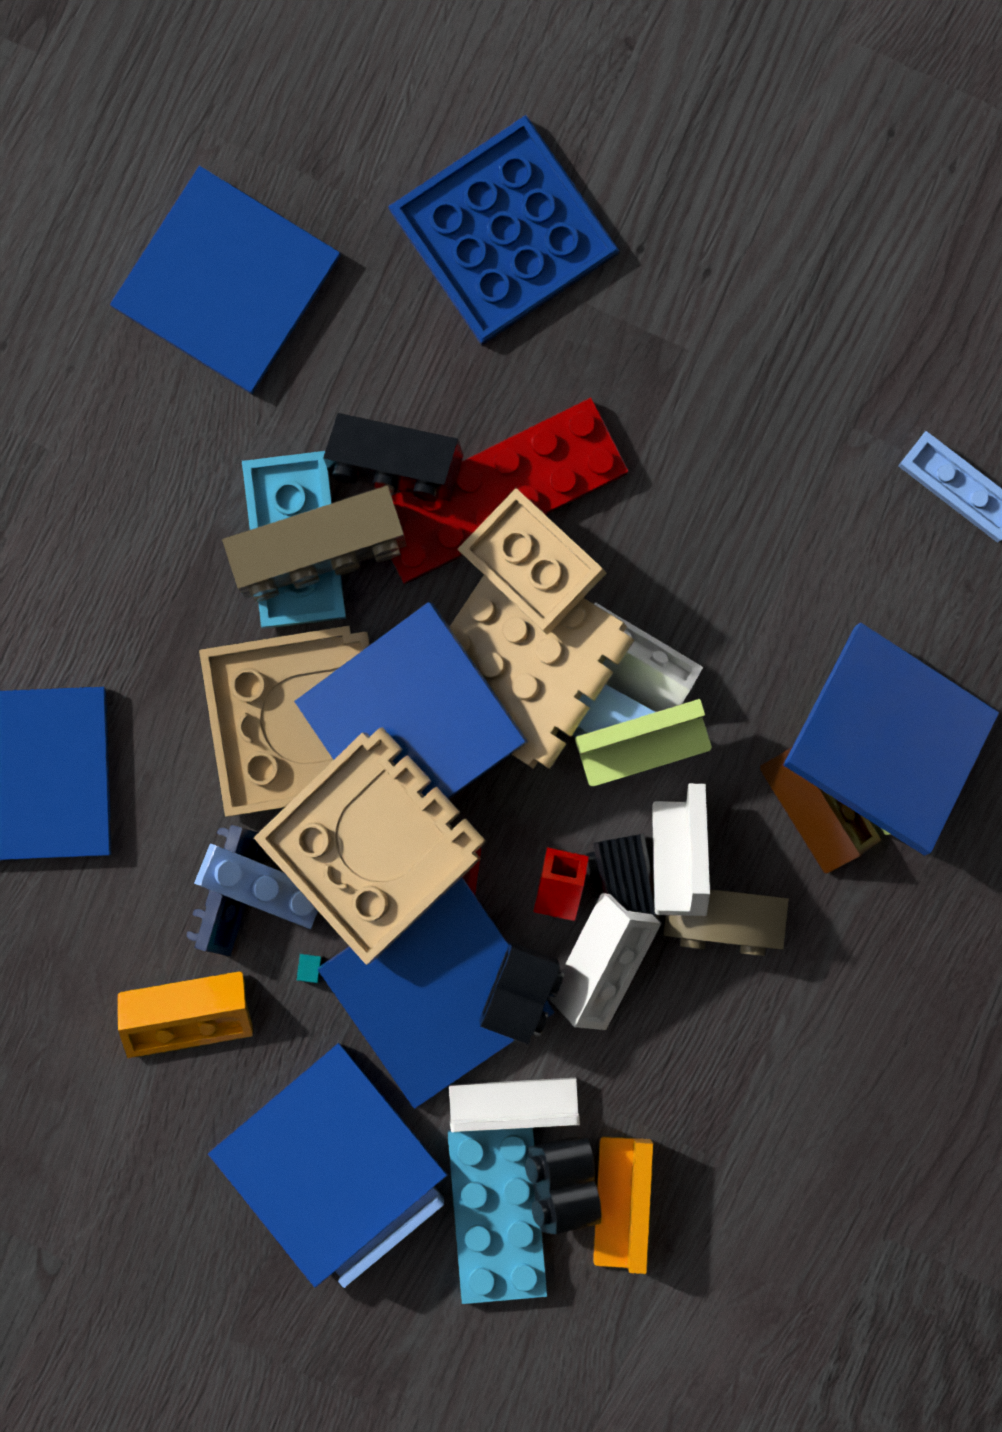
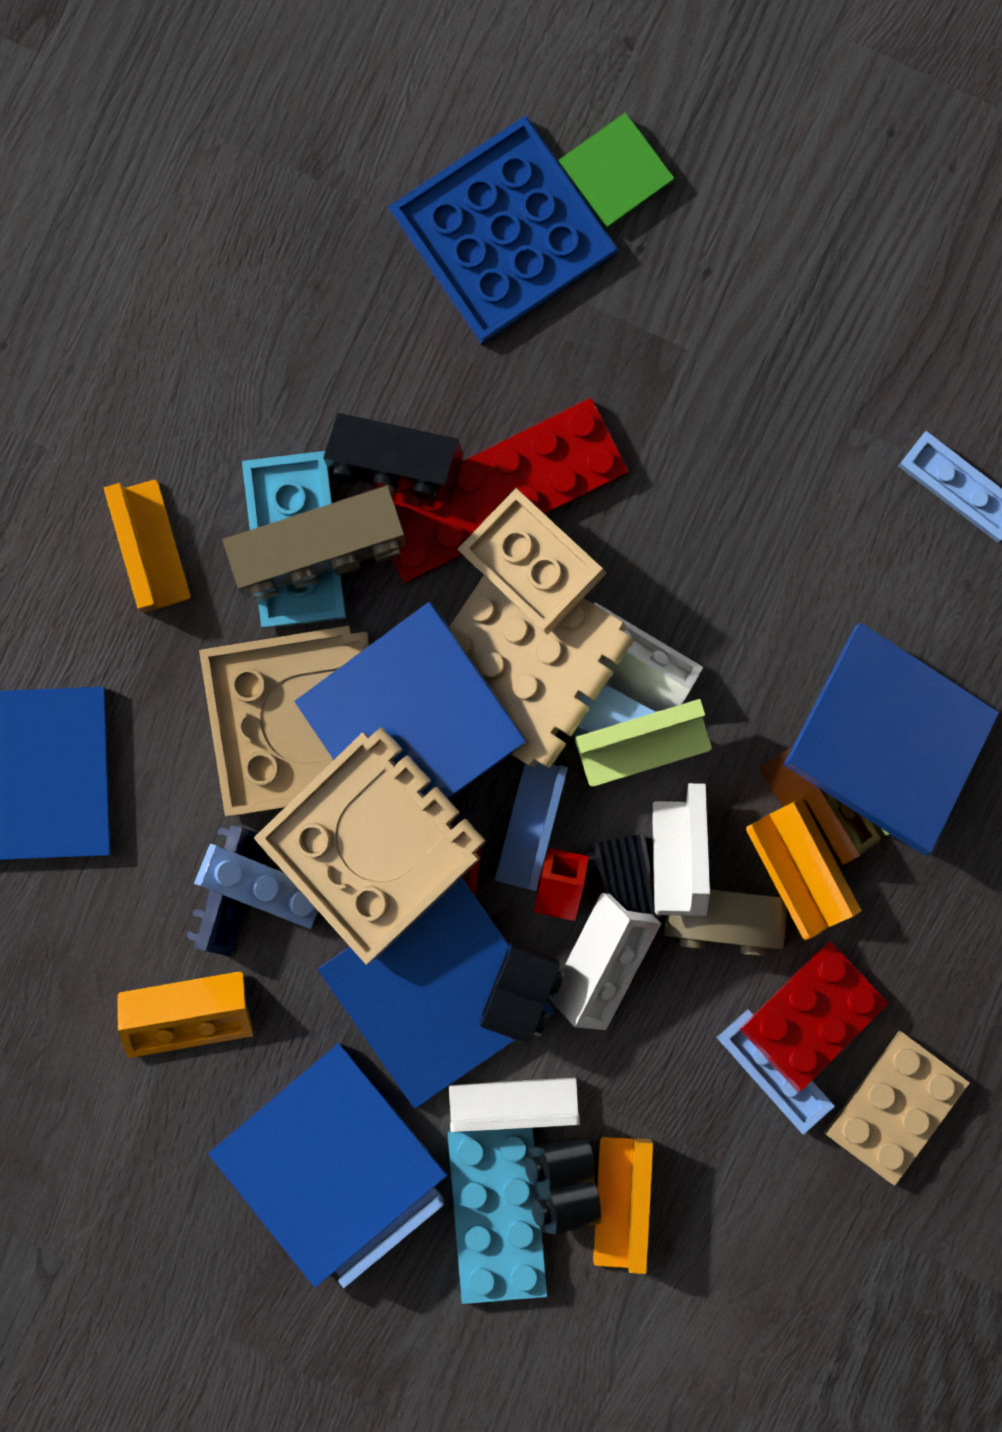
blue tile [110,165,341,395] -> none
teal piece [297,953,322,983] -> none
none -> light orange panel [103,480,191,613]
none -> medium blue panel [494,762,568,891]
none -> bright green tile [558,112,674,230]
none -> light blue plate [716,1009,835,1135]
none -> red plate [739,941,889,1092]
none -> light orange panel [746,798,861,940]
none -> tan plate [824,1031,970,1186]

